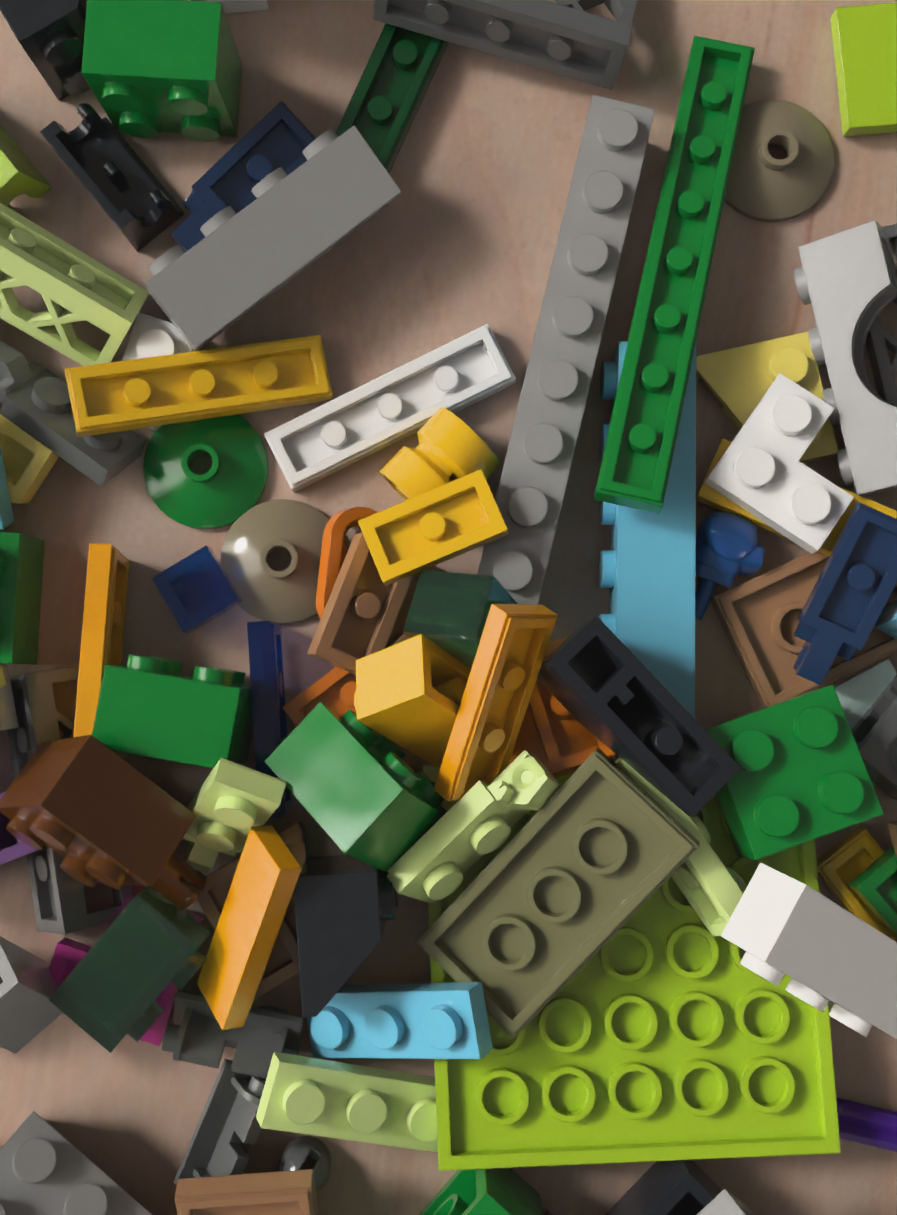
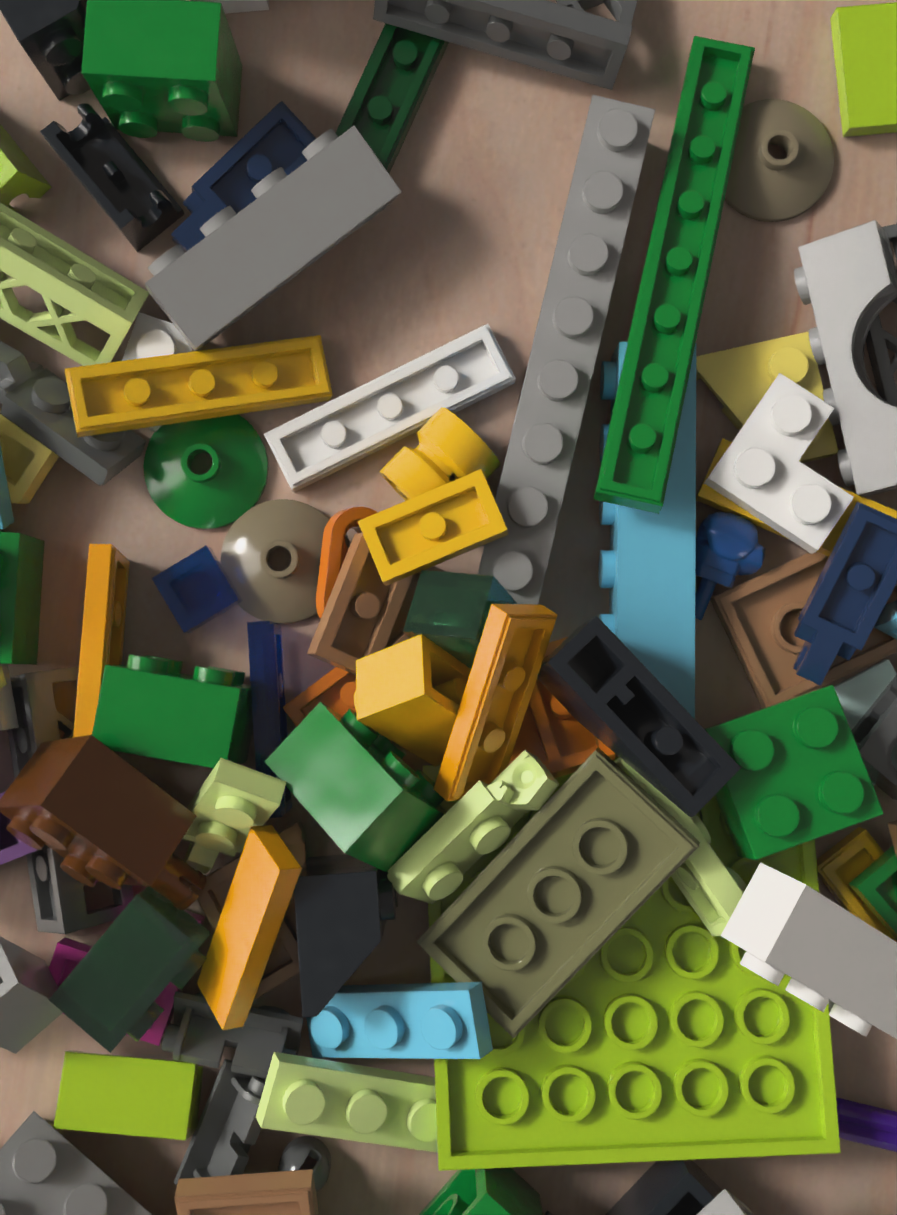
none -> lime hinge [53,1050,203,1141]

